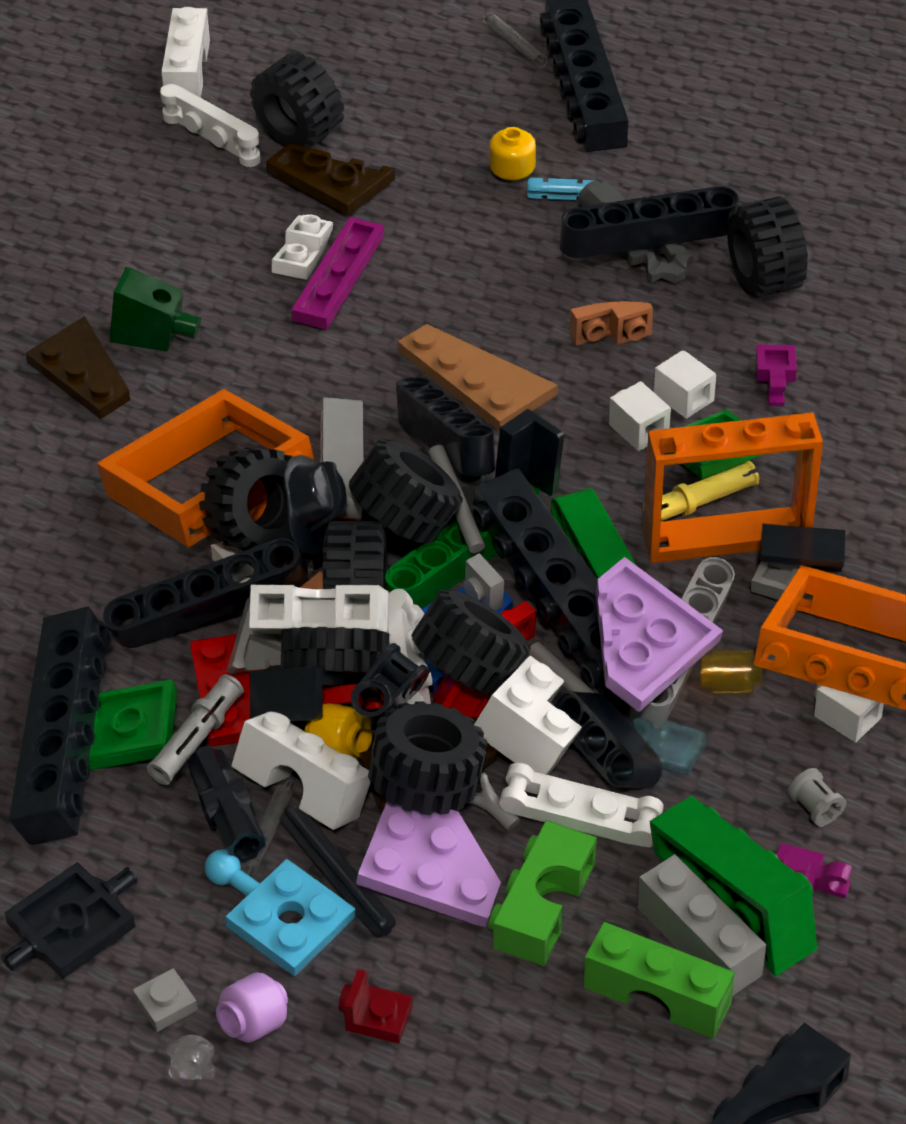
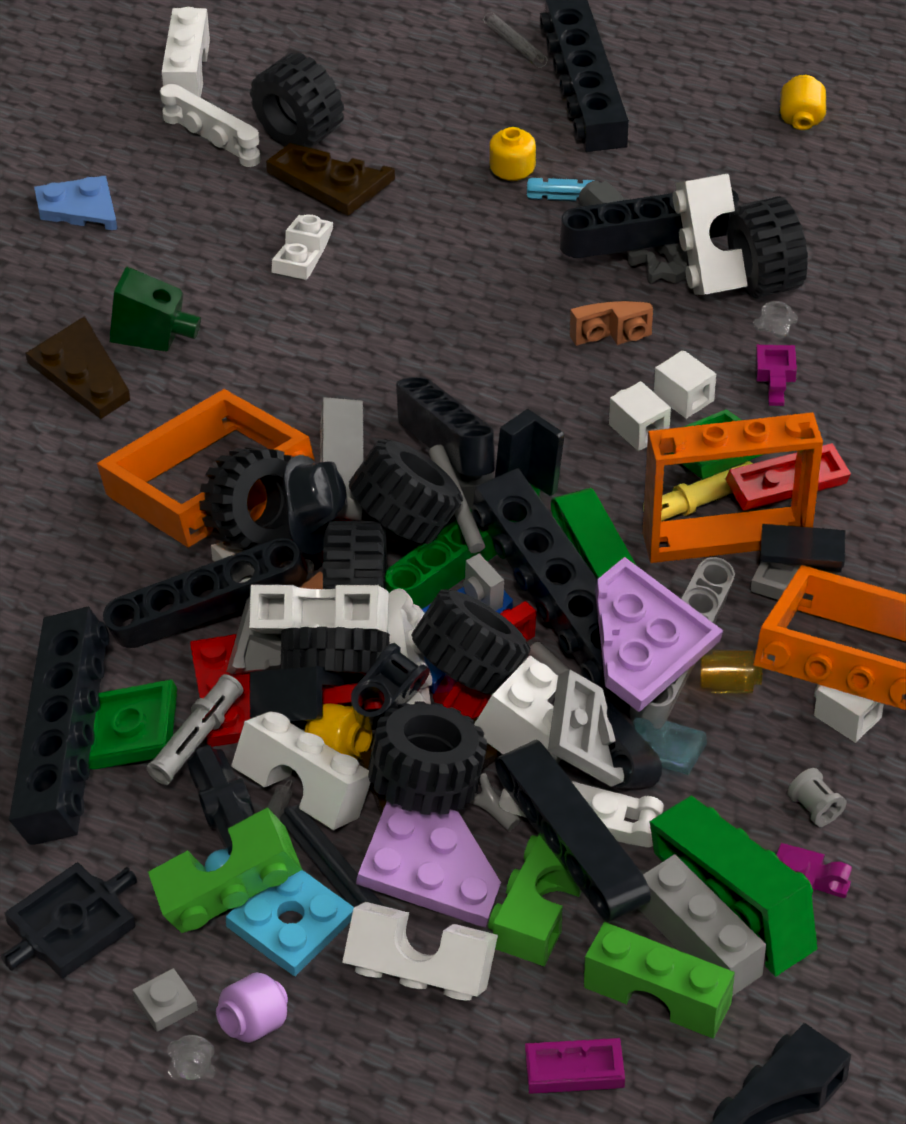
magenta plate [291,217,384,330] -> none
dark red bracket [338,969,413,1044] -> none
medium nougat wing [398,324,558,431] -> none
none -> medium blue wing [34,176,117,230]
none -> bright green arch [148,807,302,933]
none -> white arch [342,902,498,1000]
none -> black beam [495,739,651,922]
none -> magenta plate [525,1038,625,1094]
none -> light grey wing [548,669,624,787]
none -> white arch [673,174,748,295]
none -> red plate [725,443,851,511]
none -> clear plate [754,301,798,338]
none -> yellow head [780,75,826,130]

